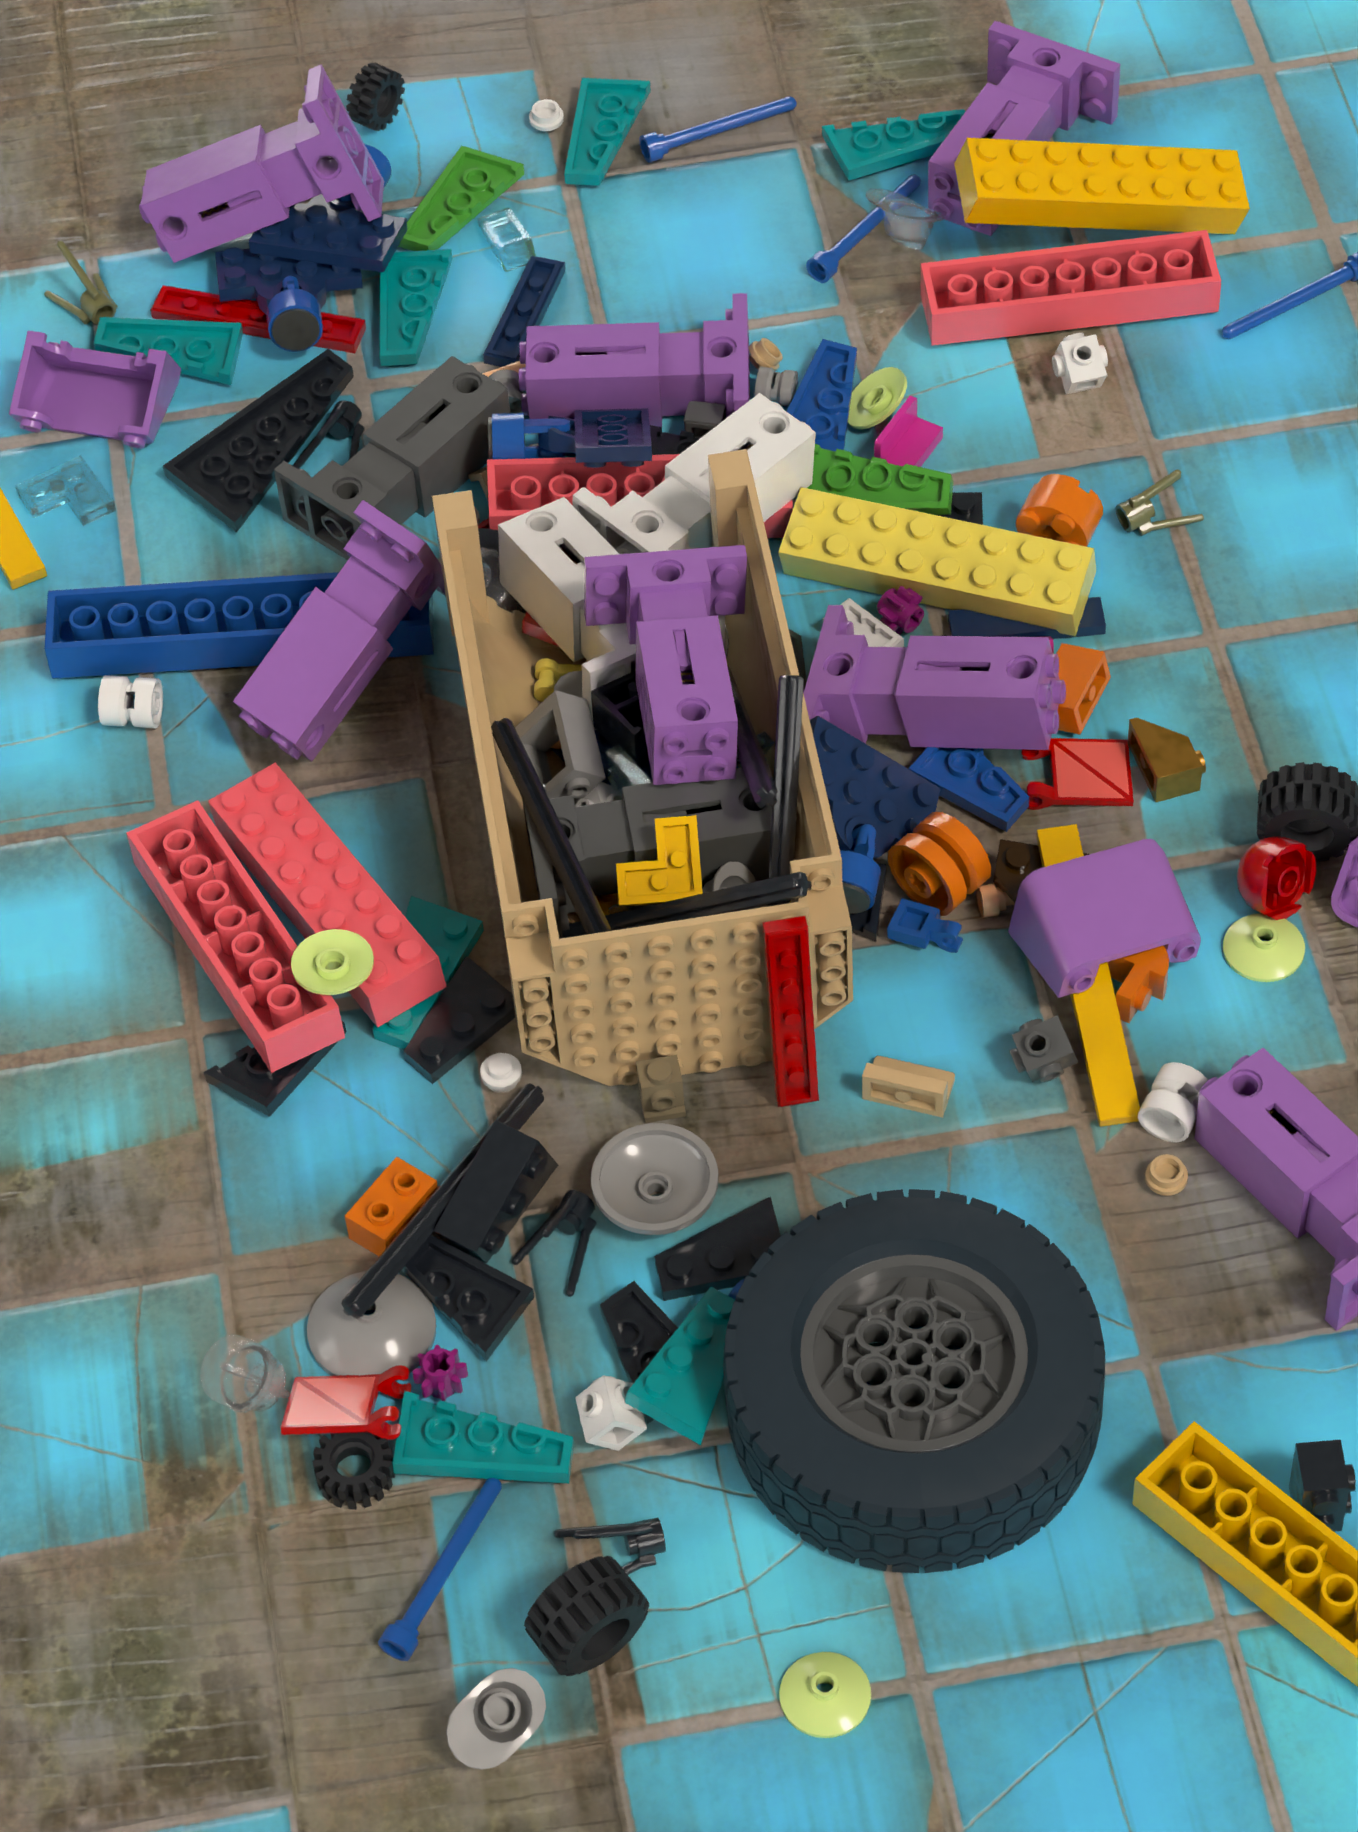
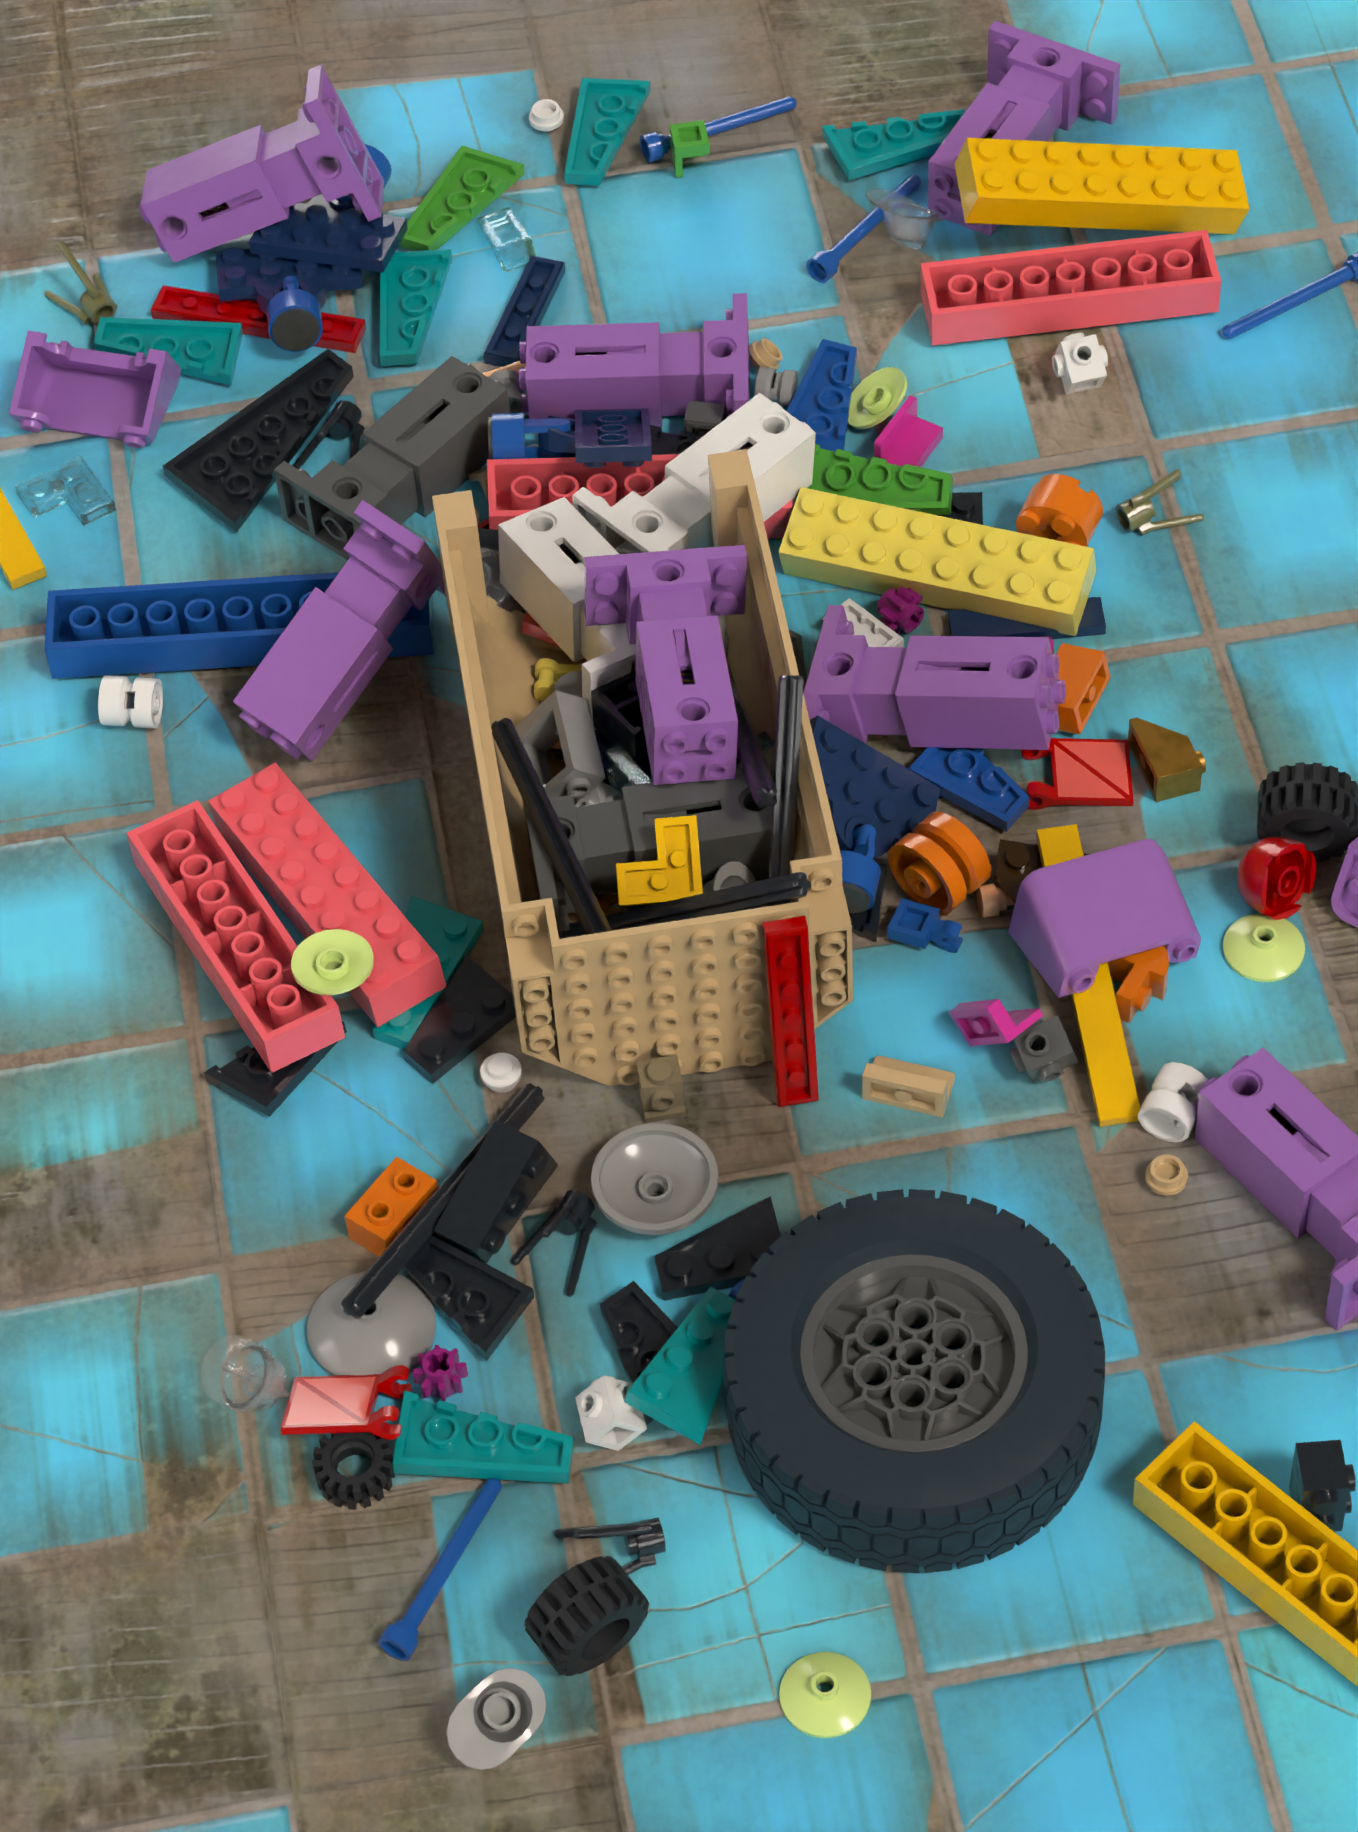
black tyre [346,62,405,131] -> none
none -> bright green panel [669,120,710,178]
none -> dark pink panel [948,999,1043,1046]

